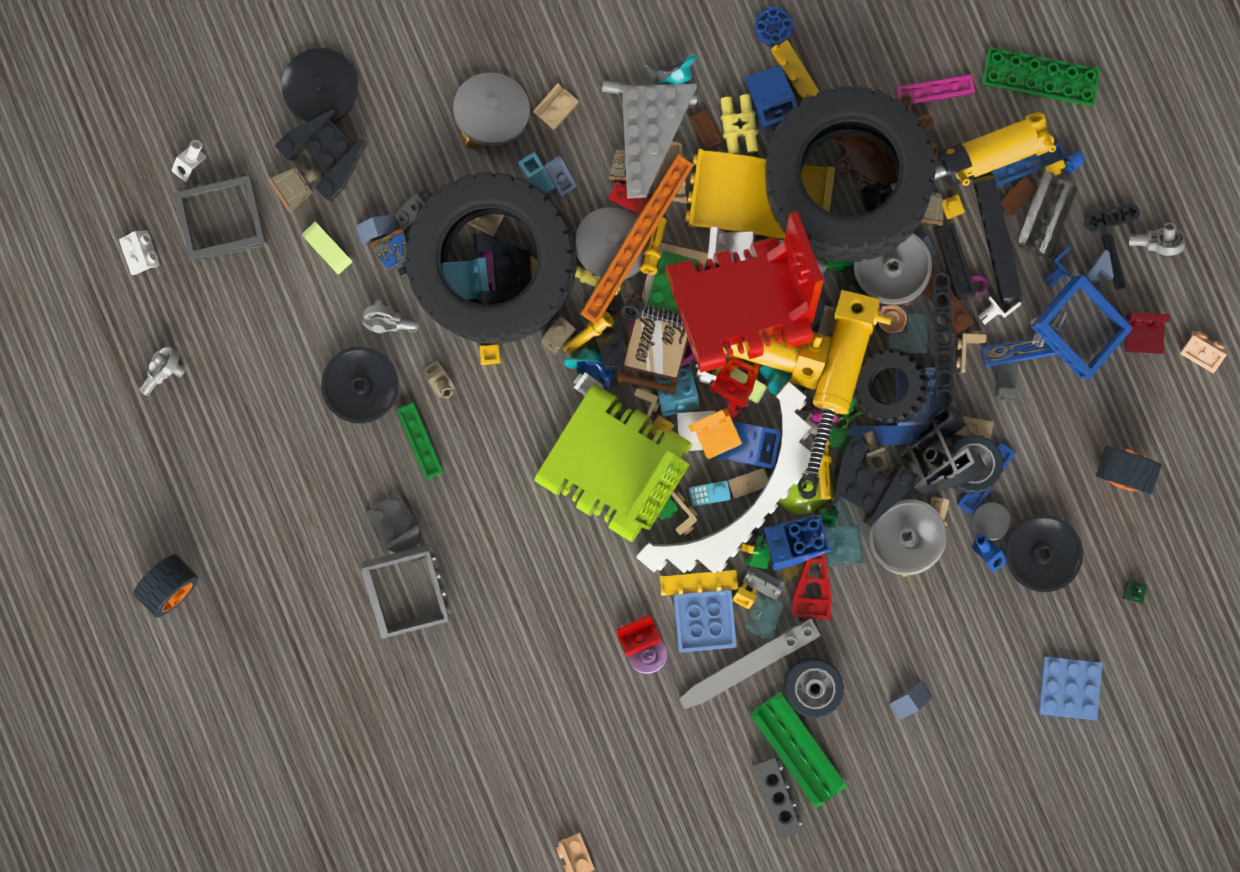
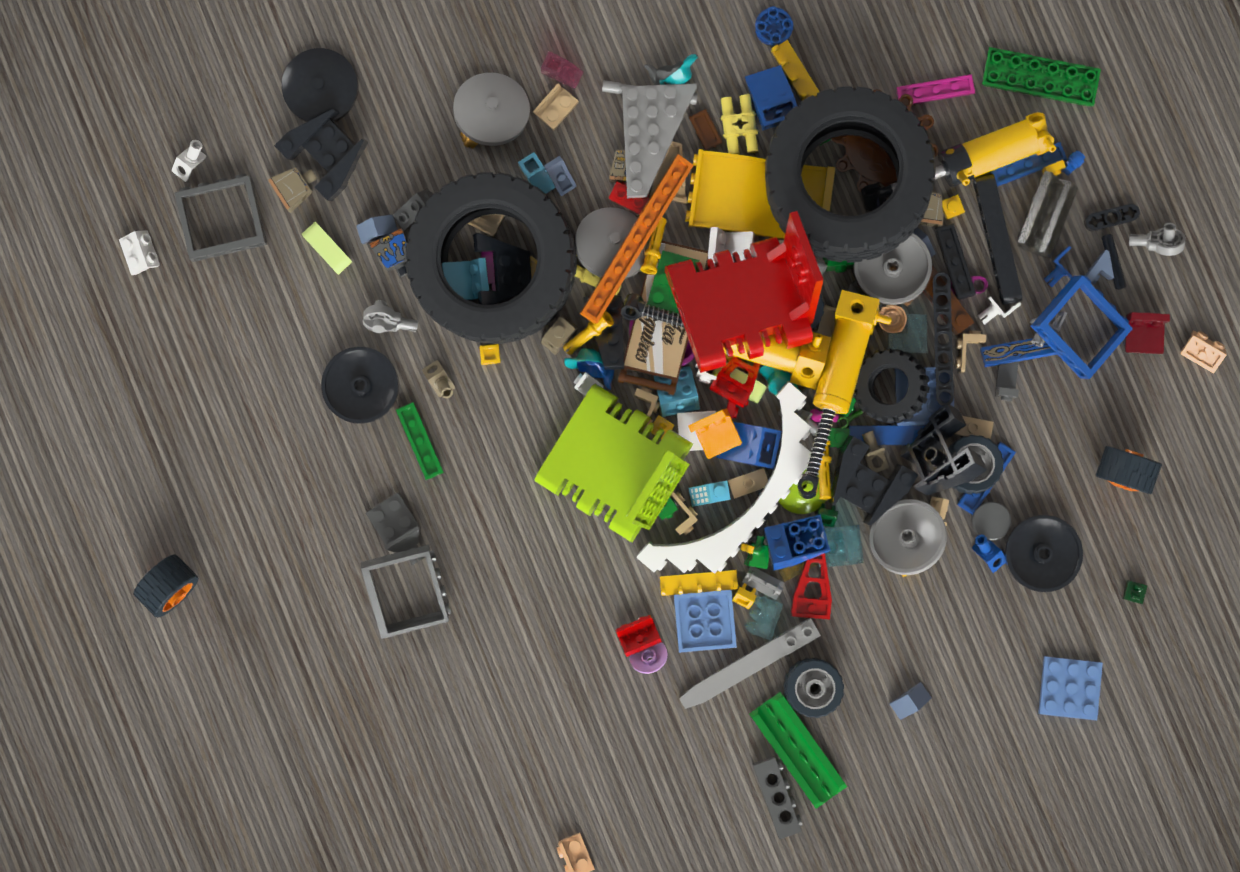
light grey pin [139,346,186,396] -> none
reddish brown tile [1000,176,1038,217] -> none
none -> clear pink slope [541,51,584,89]

